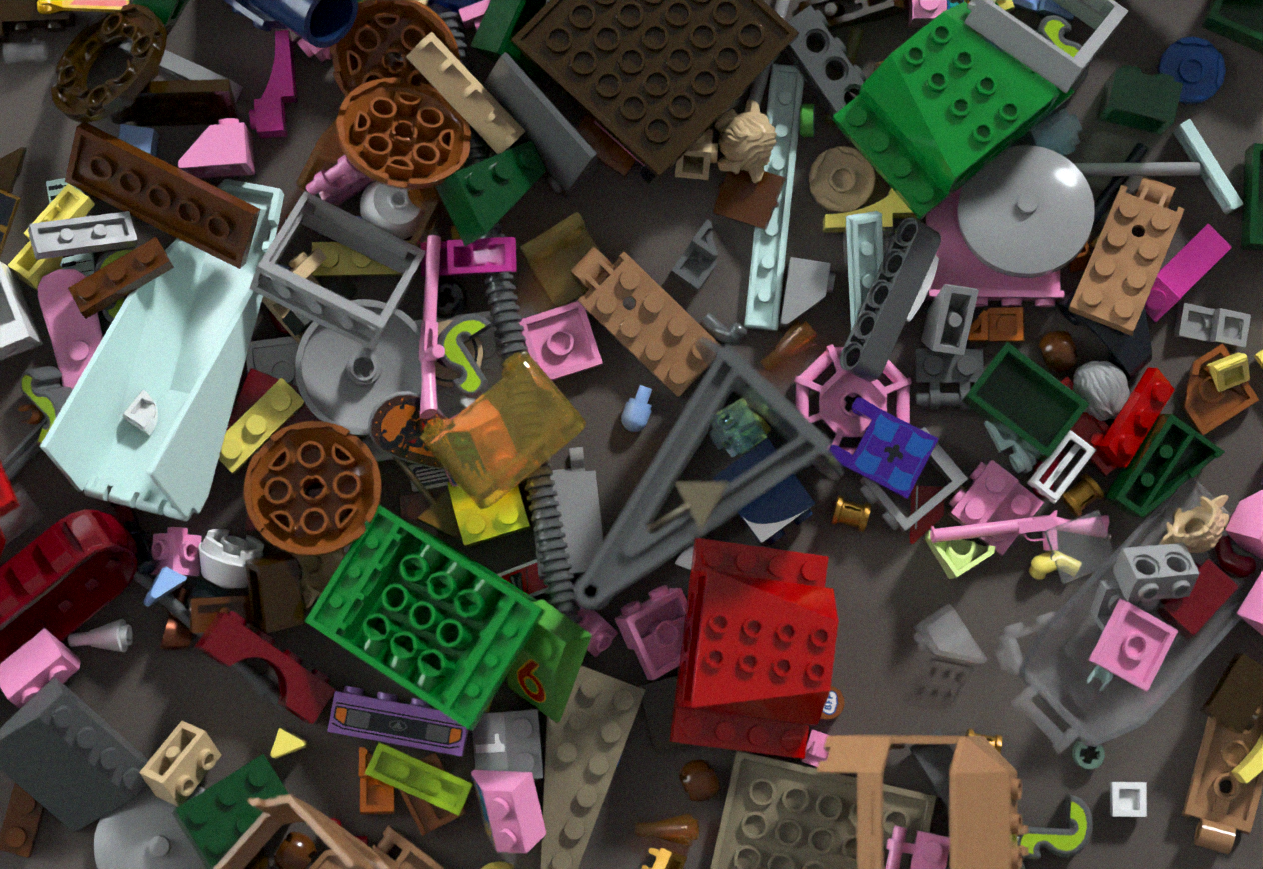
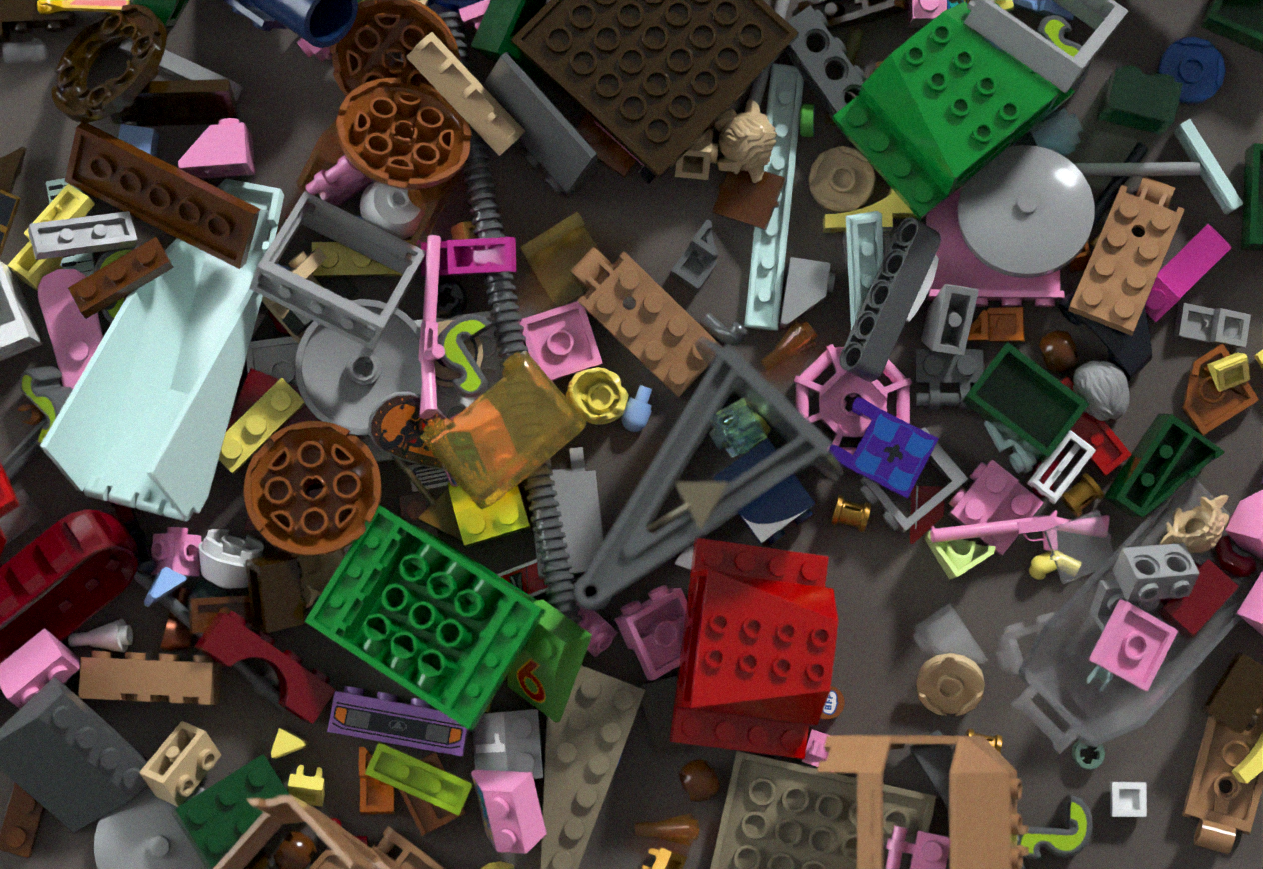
white tile [122,390,158,436] -> none
dark pink slope [249,30,298,139] -> none
dark green wedge [436,140,547,246] -> none
red plate [1099,367,1175,468] -> none
none -> medium nougat wedge [78,651,222,705]
none -> light yellow tile [288,765,325,807]
none -> light yellow hair [566,367,628,425]
none -> tan tile [916,653,985,716]

